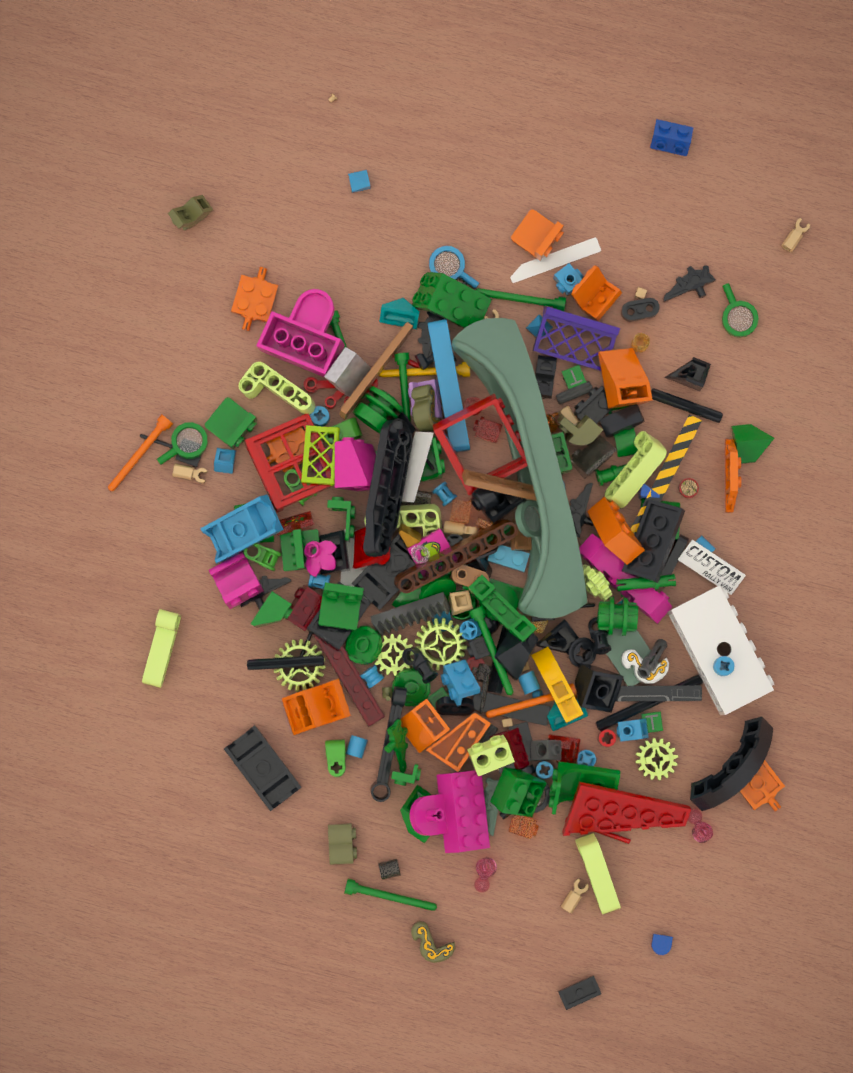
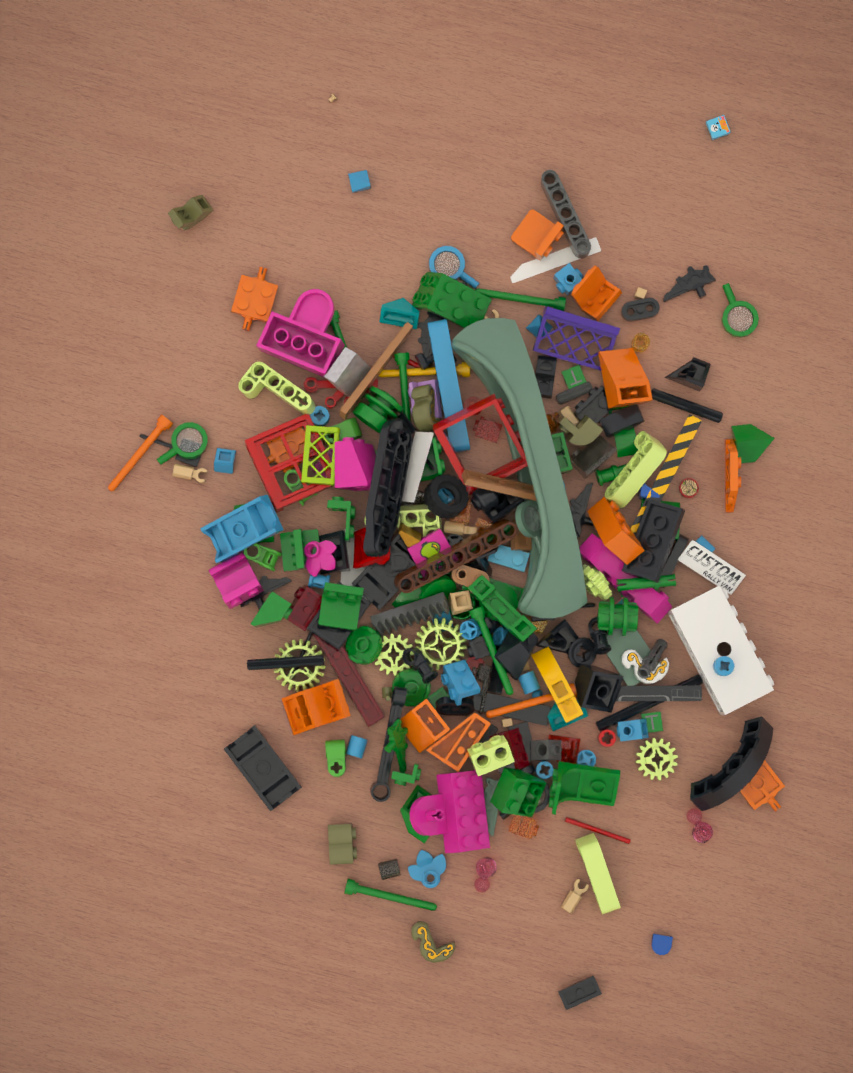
yellowish green beam [142,609,181,688] -> none
green bracket [205,397,257,450] -> none
clear red tile [277,511,314,536] -> none
dark azure wheel [360,665,384,688] -> none
clear bush [411,544,430,563] -> none
red wing [562,782,691,836] -> none
blue bracket [650,119,694,156] -> none
tan bar [781,218,810,252] -> none
none -> dark azure plate [408,850,446,888]
none -> black tyre [424,474,469,519]
none -> dark azure tile [492,627,508,647]
none -> dark grey beam [540,170,591,259]
none -> medium azure tile [706,115,731,140]

